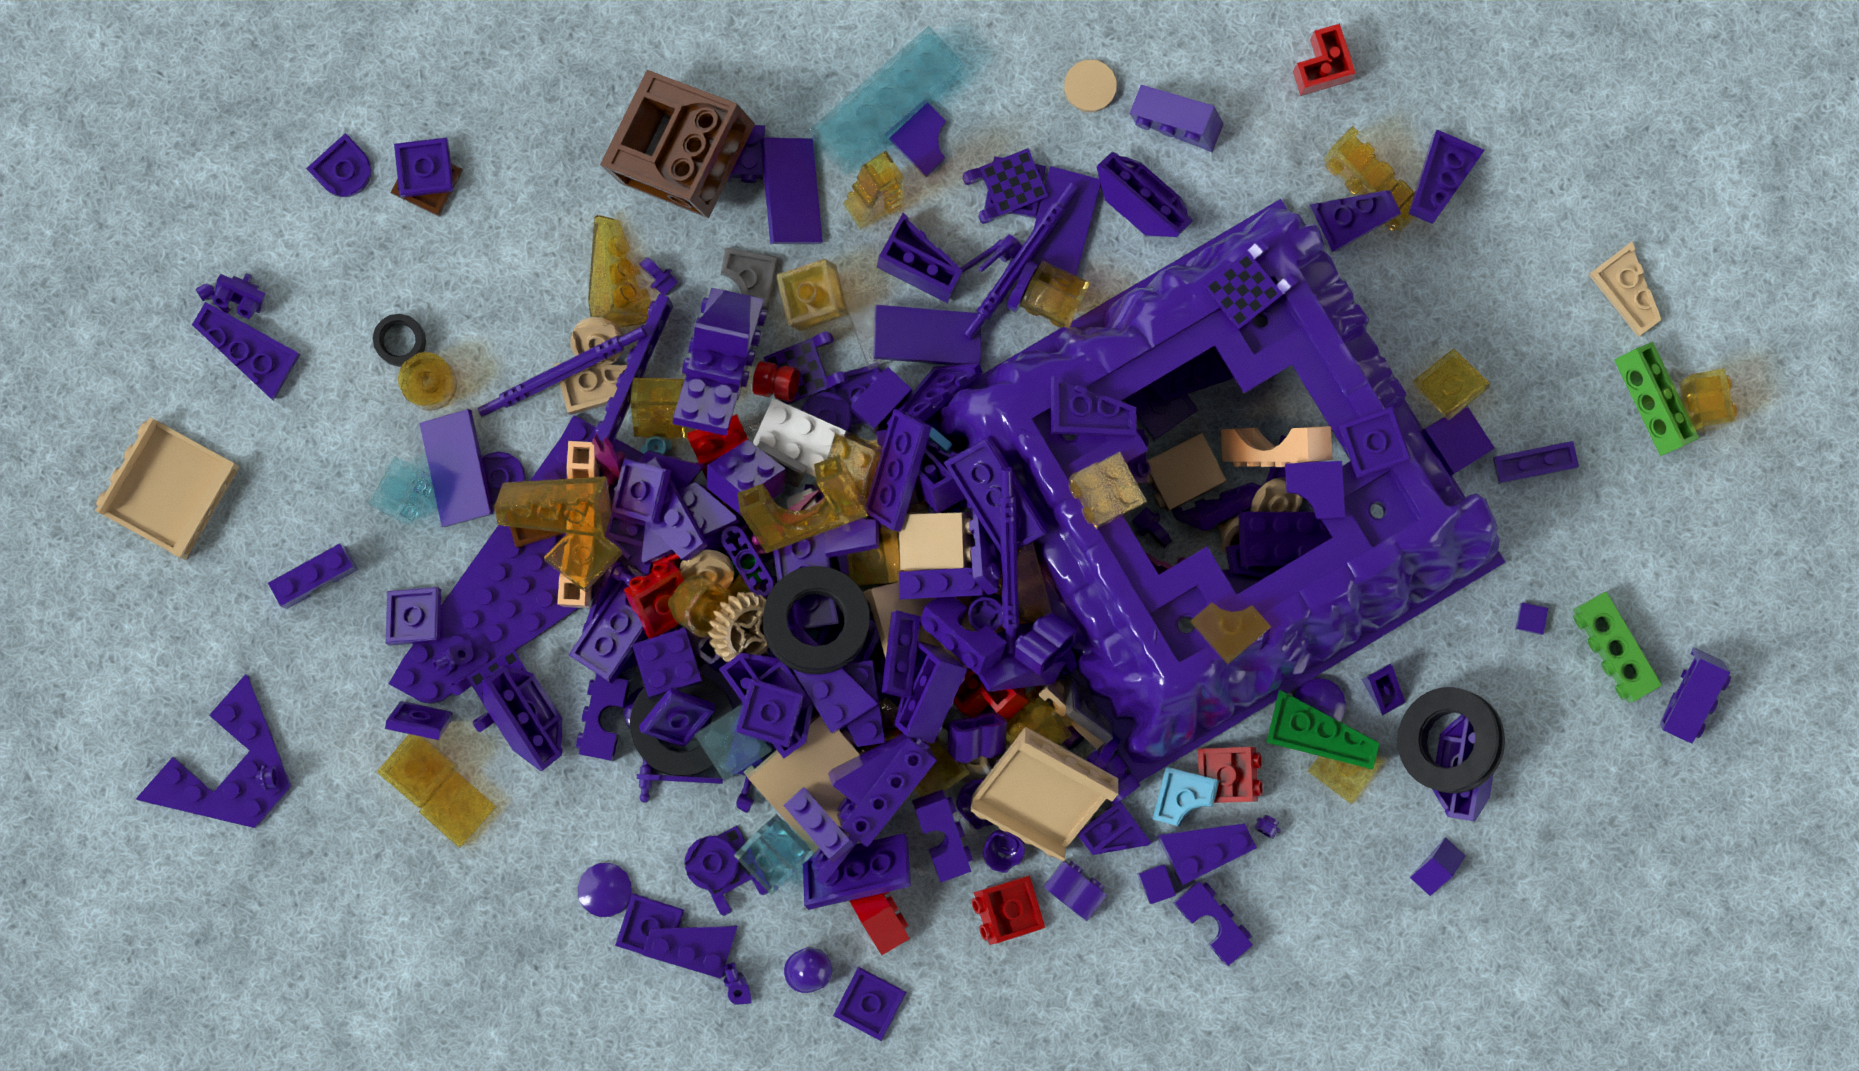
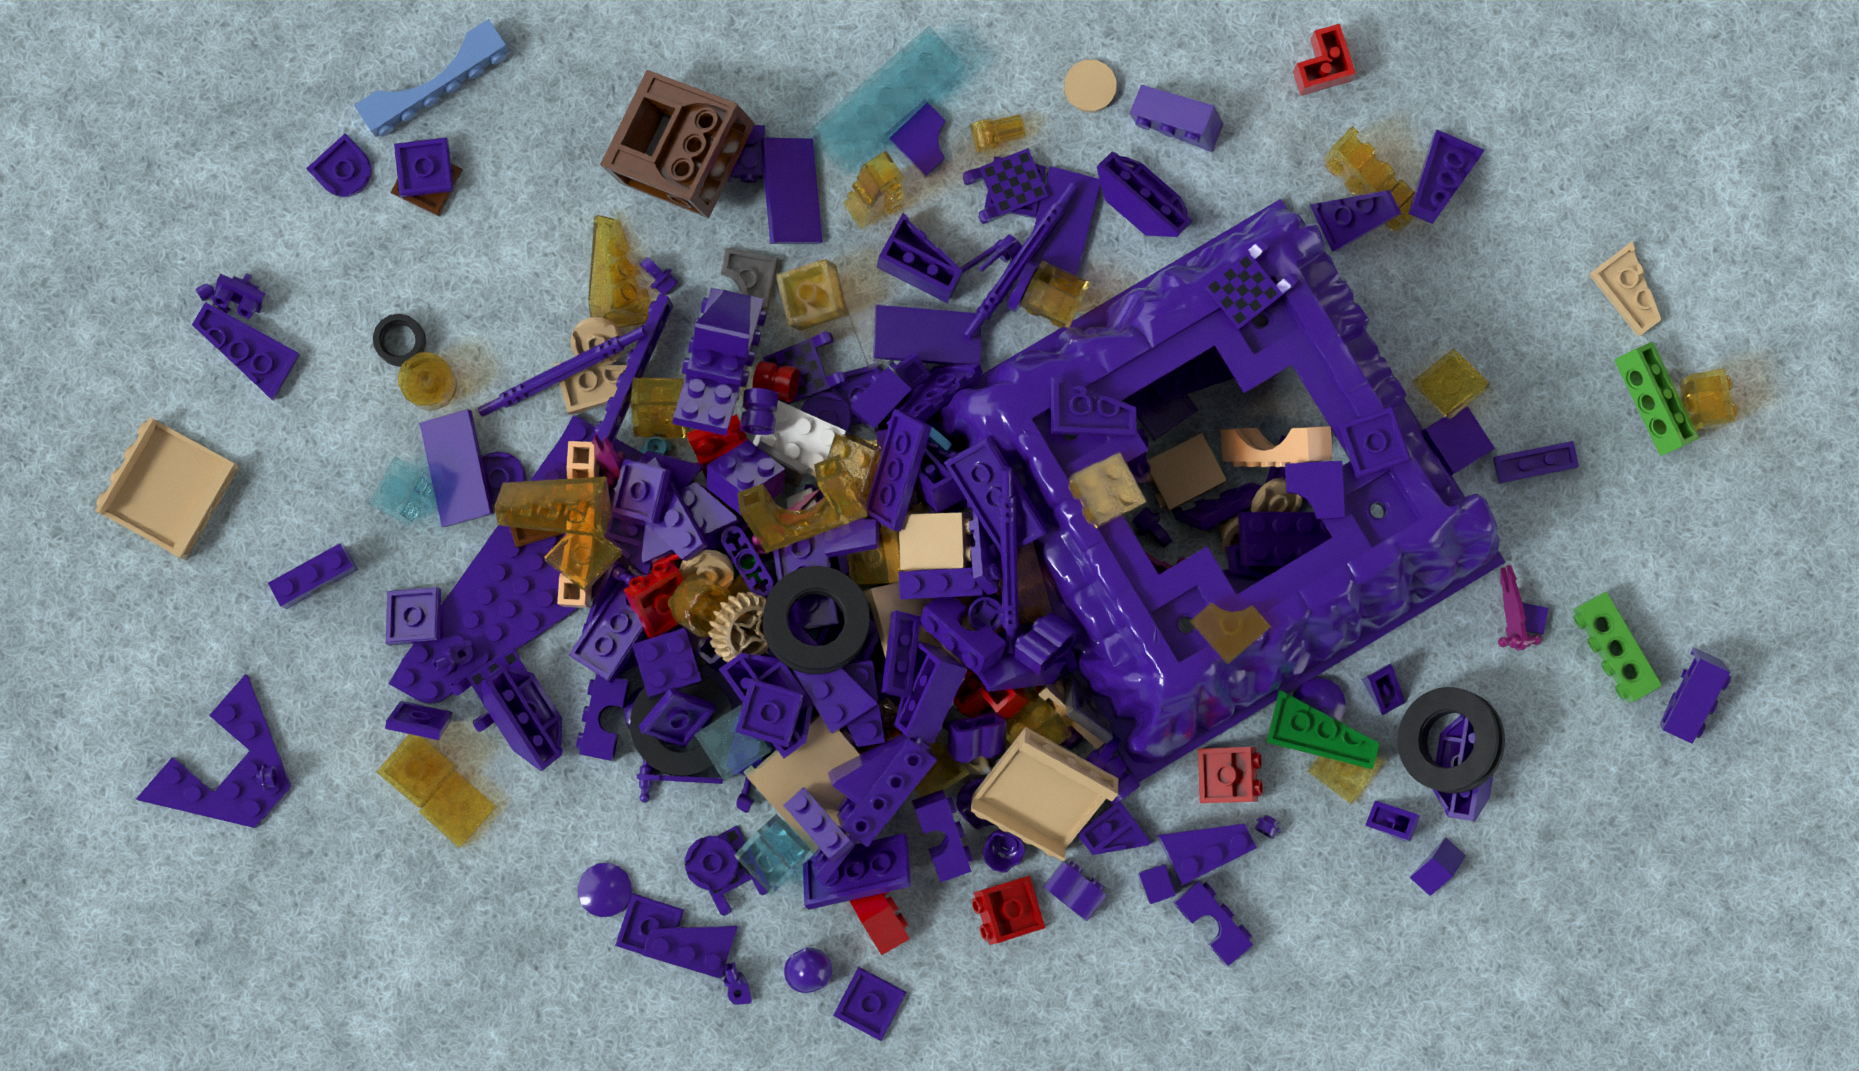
medium azure tile [1153,767,1219,827] -> none
none -> medium blue arch [354,19,509,137]
none -> dark purple wheel [740,388,779,435]
none -> dark purple panel [889,352,931,390]
none -> clear yellow piece [970,114,1026,152]
none -> dark purple slope [1365,800,1420,842]
none -> magenta piece [1498,565,1542,651]

